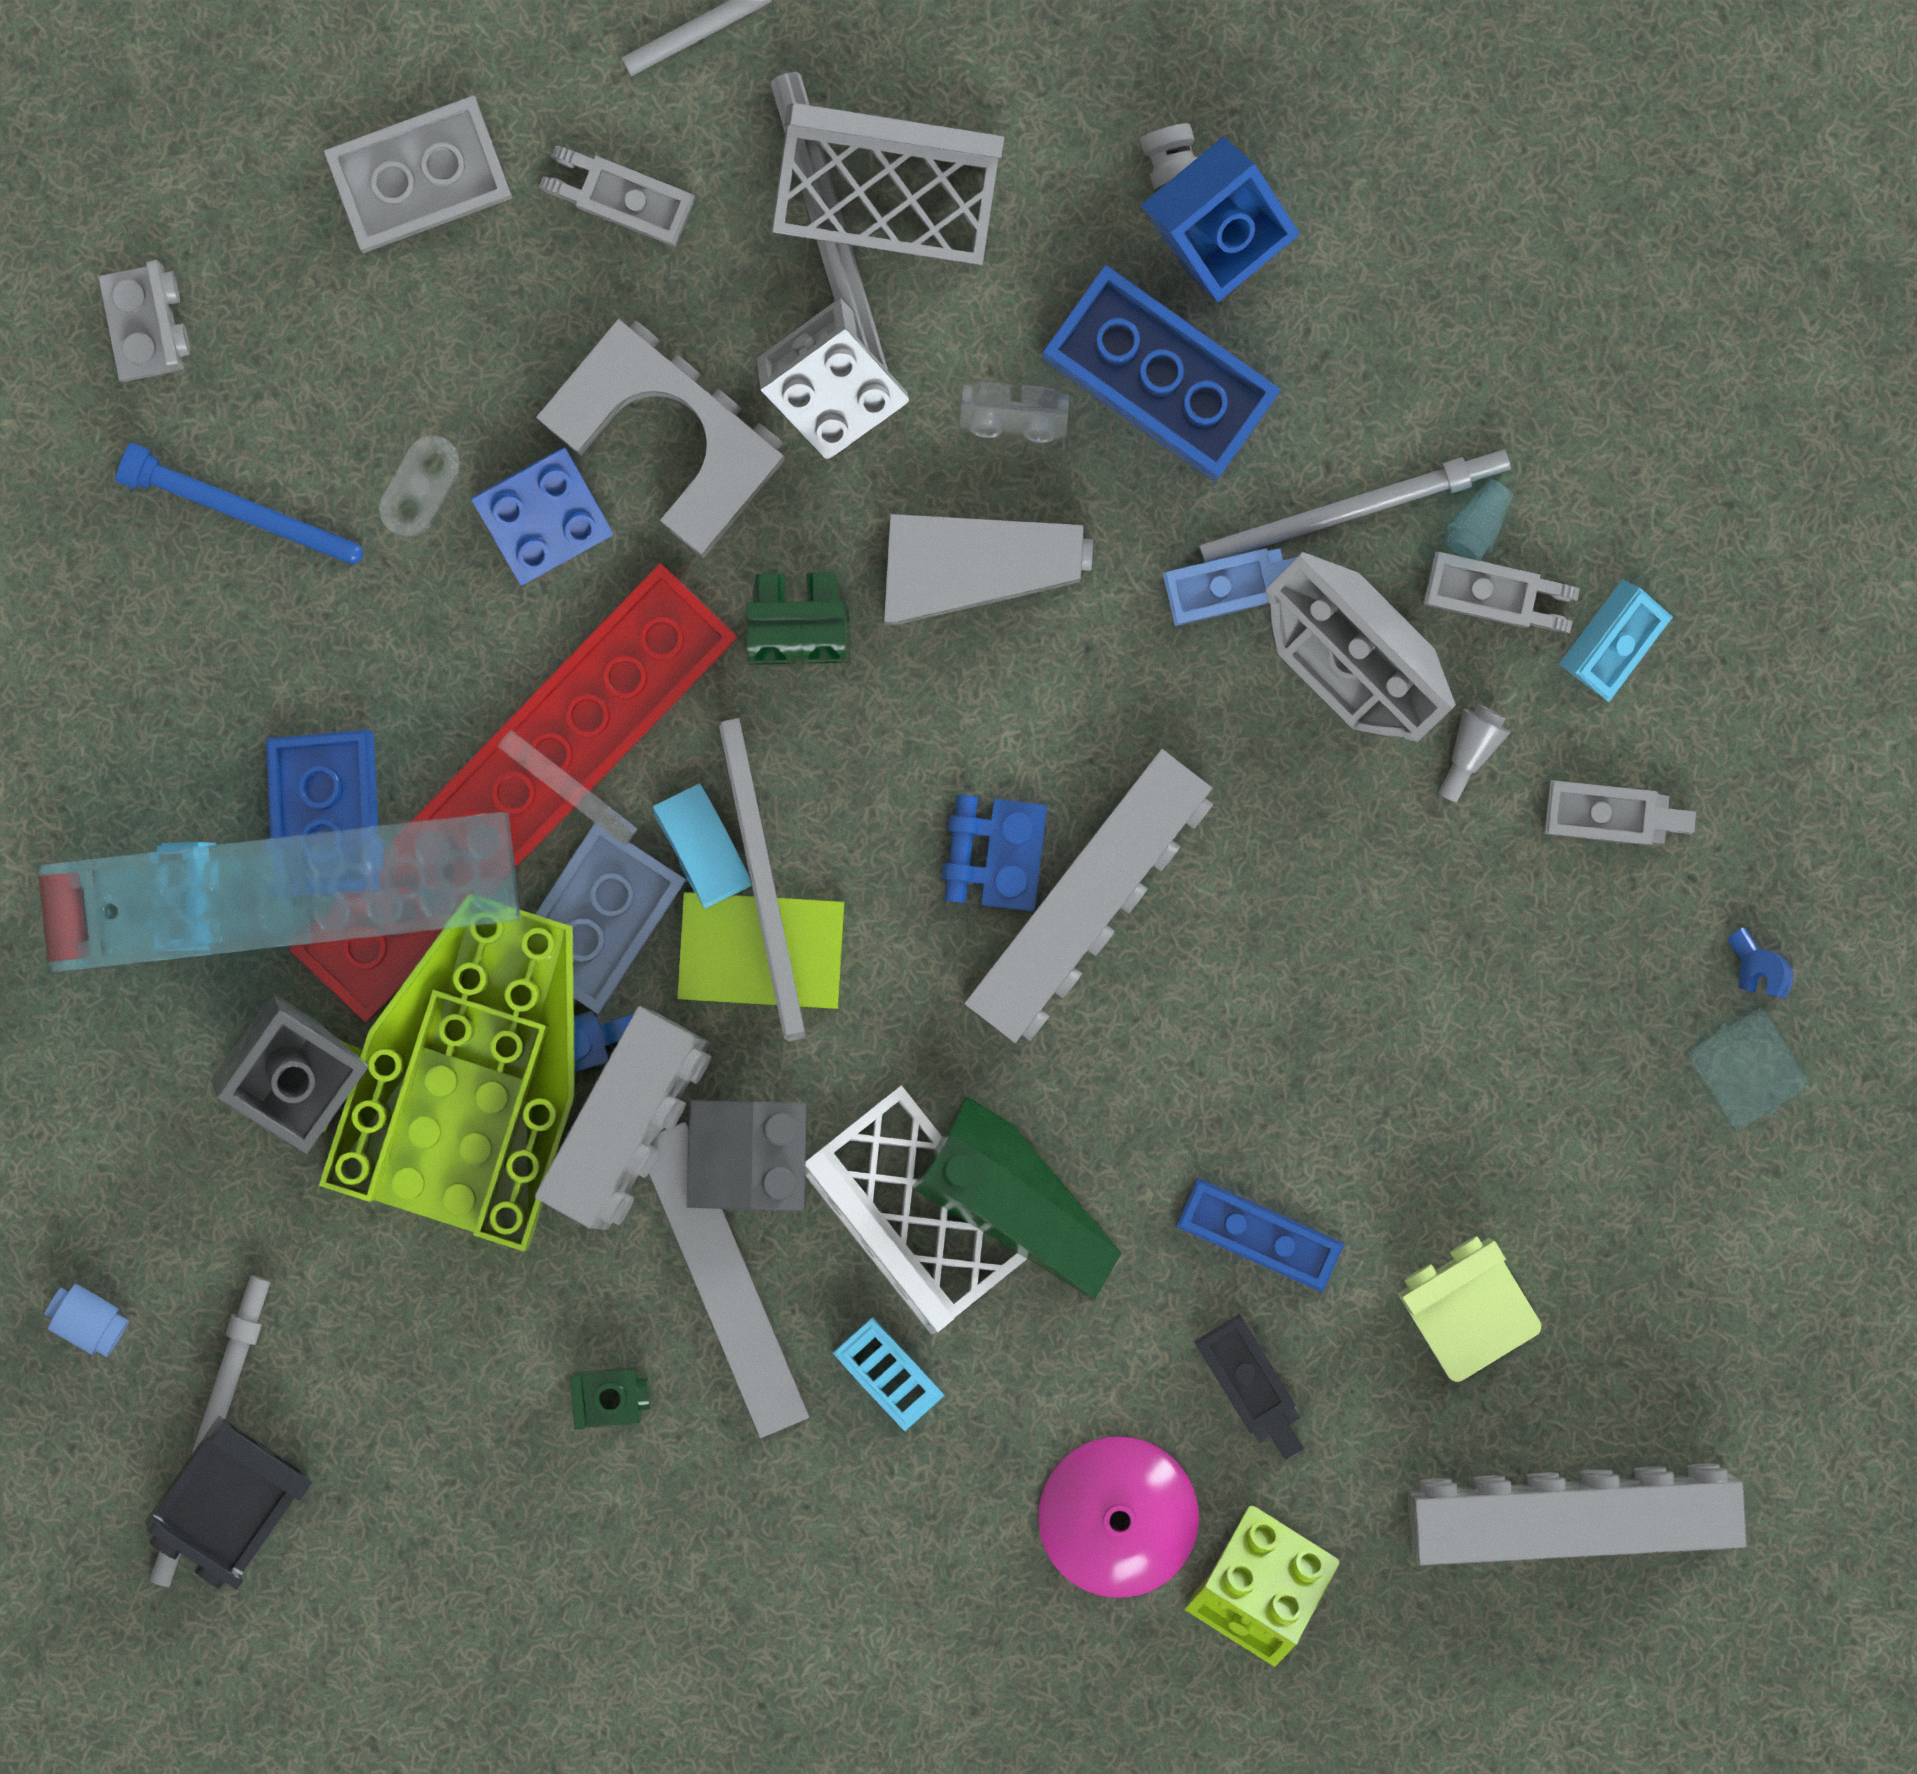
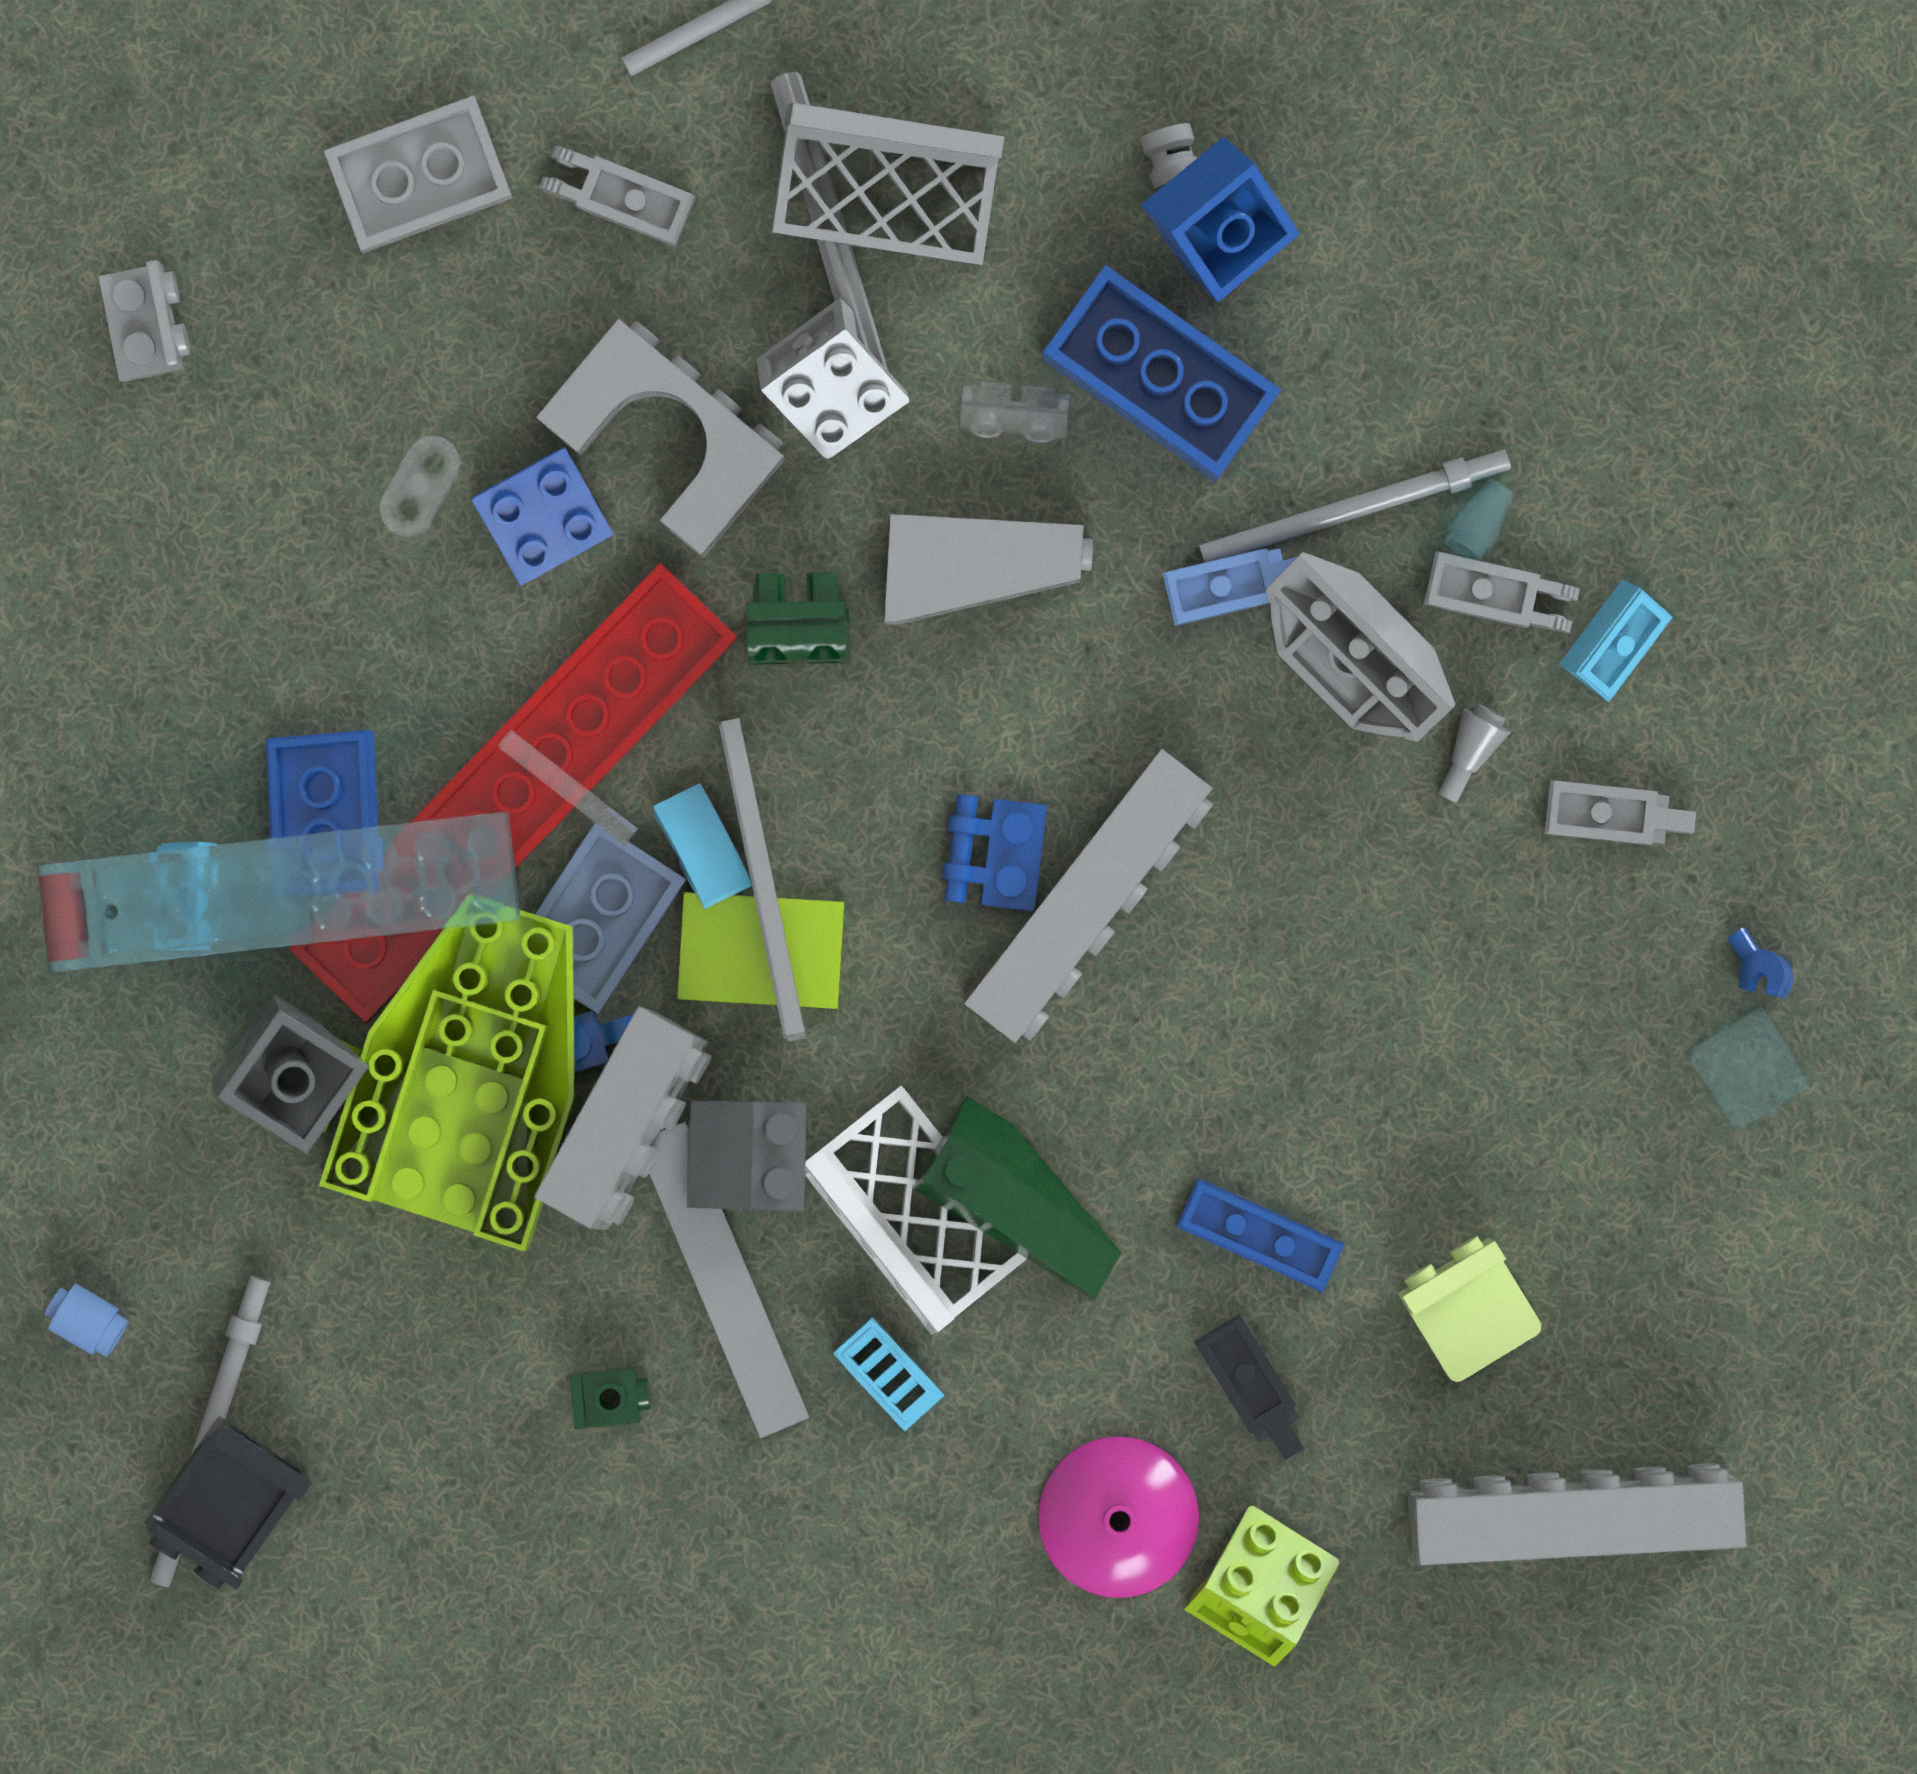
blue piece [115,442,363,564] -> none

